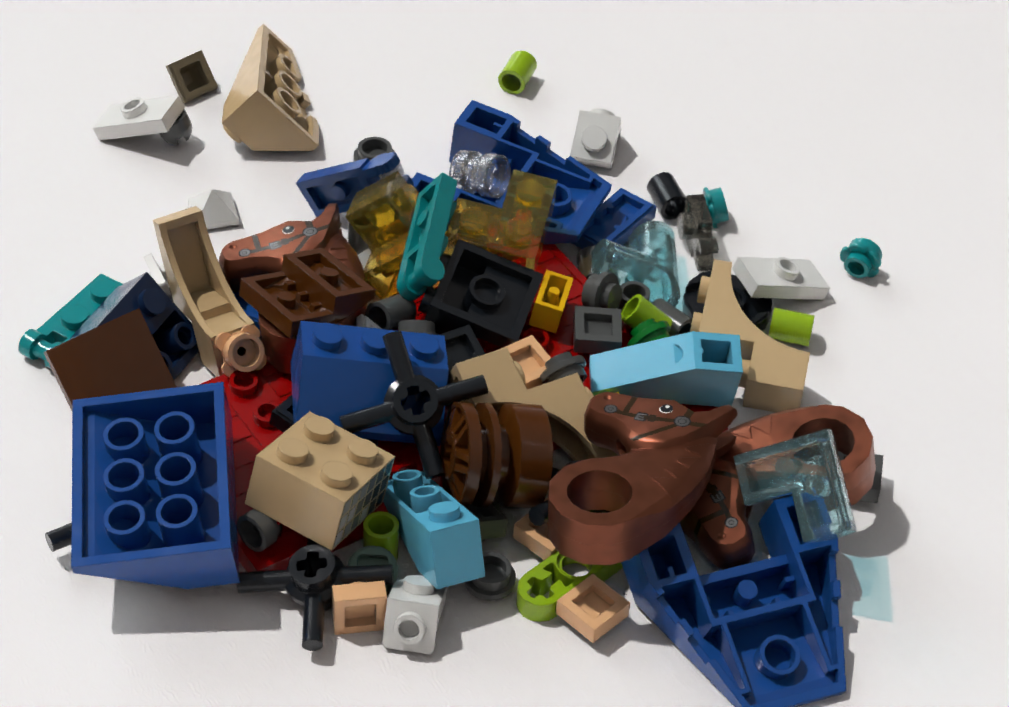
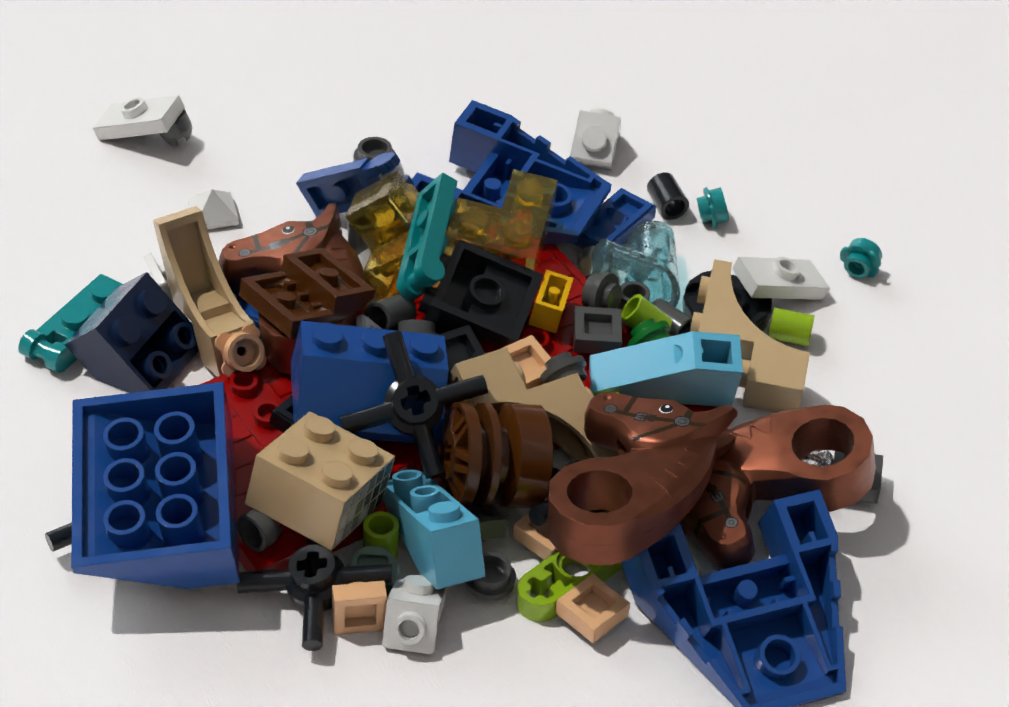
reddish brown slope [44,308,177,411] -> none
dark tan slope [166,50,218,104] -> none
tan wedge [222,23,319,151] -> none
clear wheel [449,149,511,198] -> none
lime hinge [498,50,537,94] -> none
clear smoke plate [677,194,719,271] -> none
clear light blue brick [733,429,857,543] -> none

